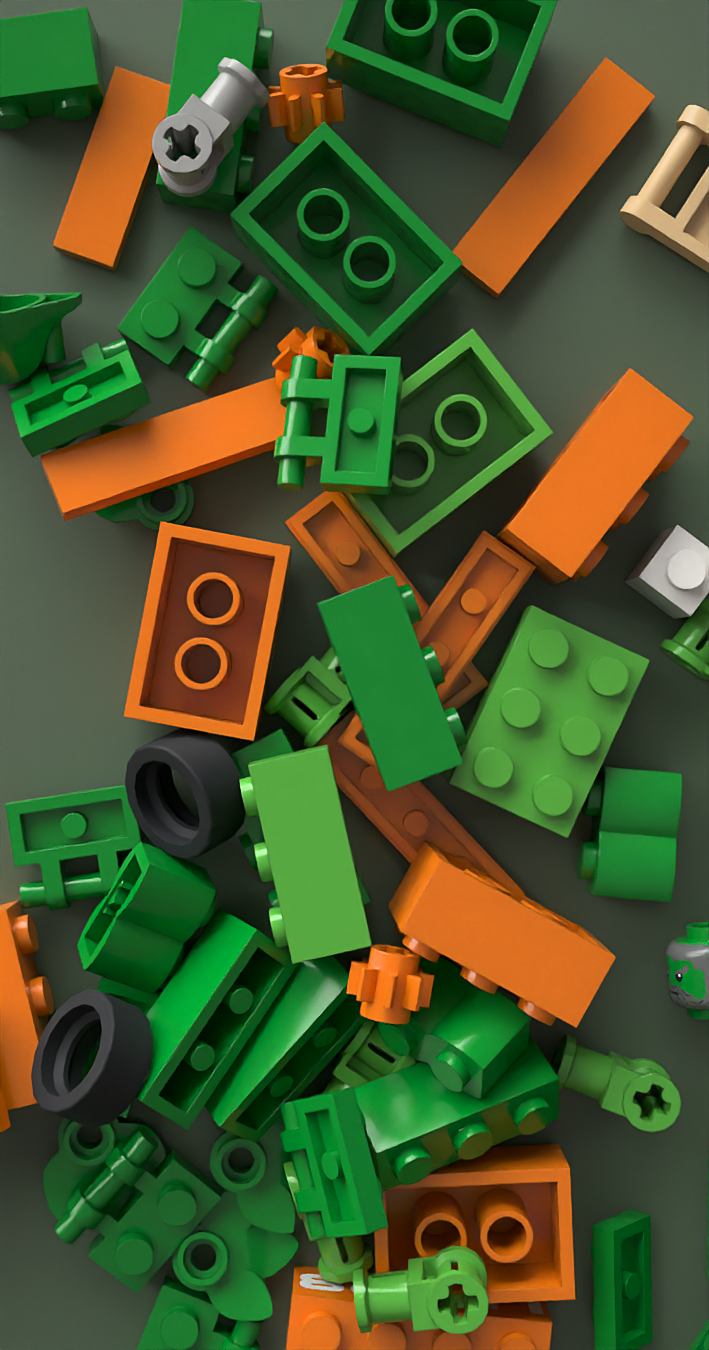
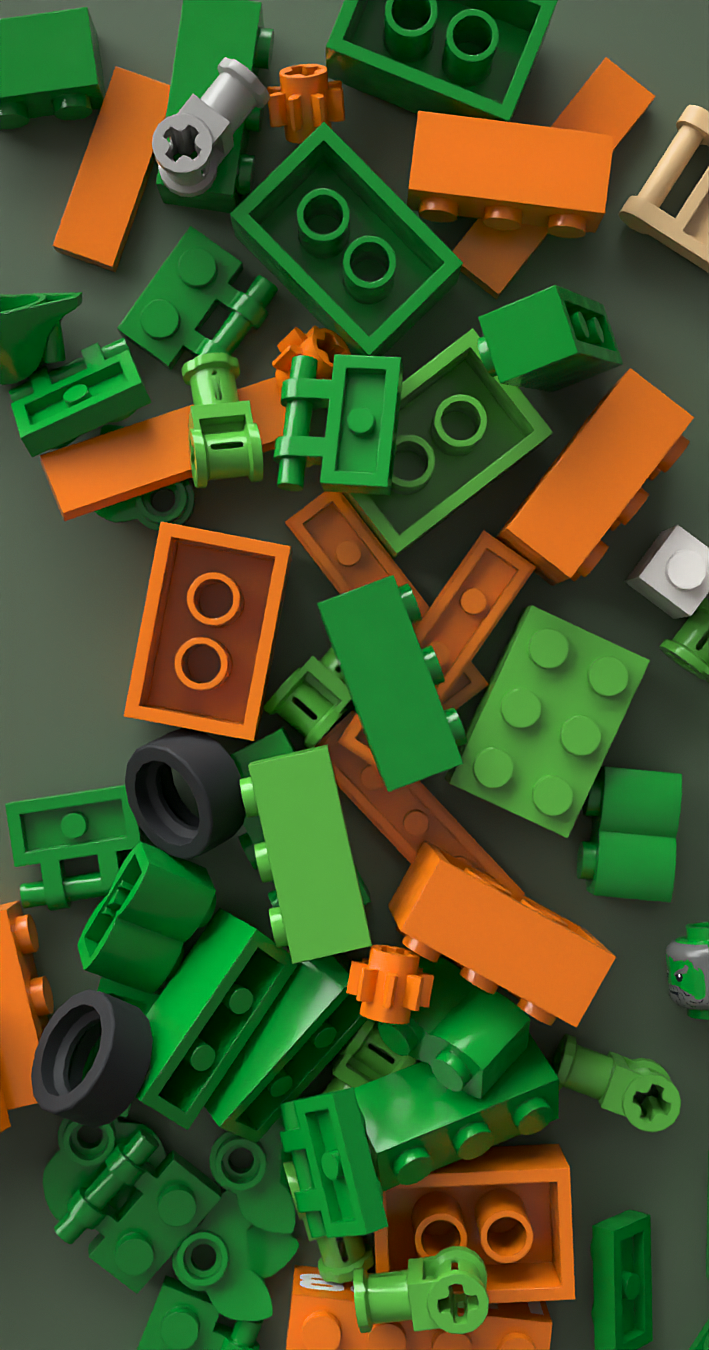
none -> bright green connector [181,353,264,488]
none -> orange brick [407,111,615,238]
none -> green brick [478,285,623,392]

